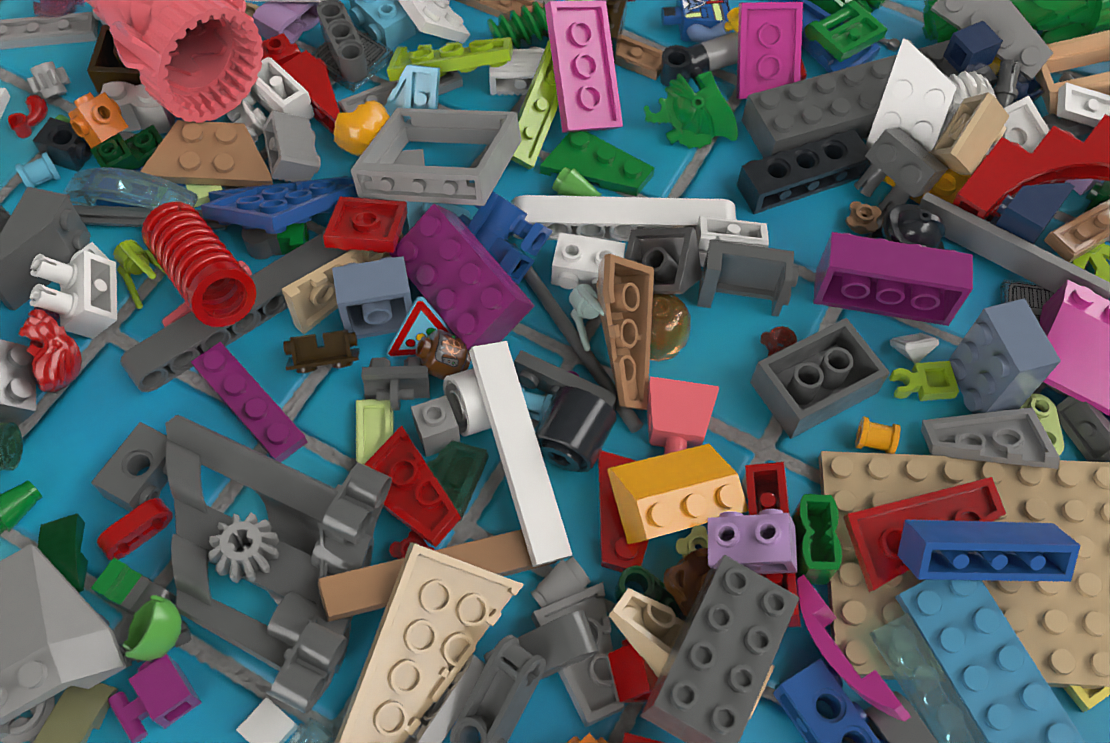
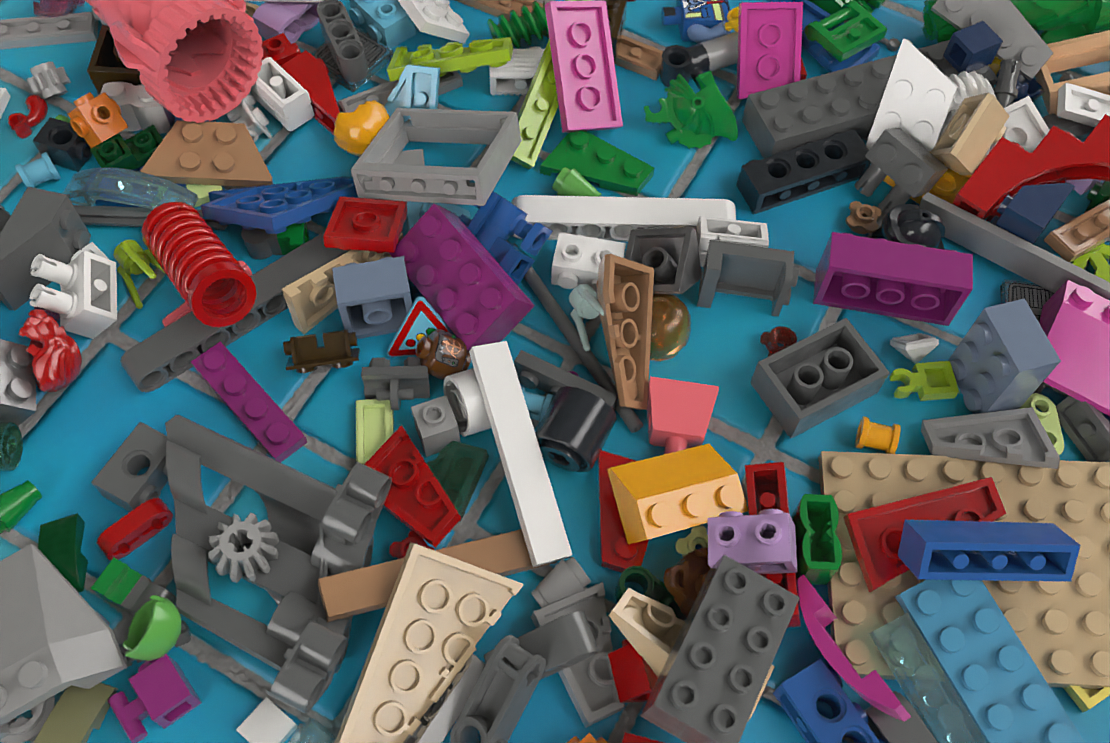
light grey brick [263,111,321,182] -> none

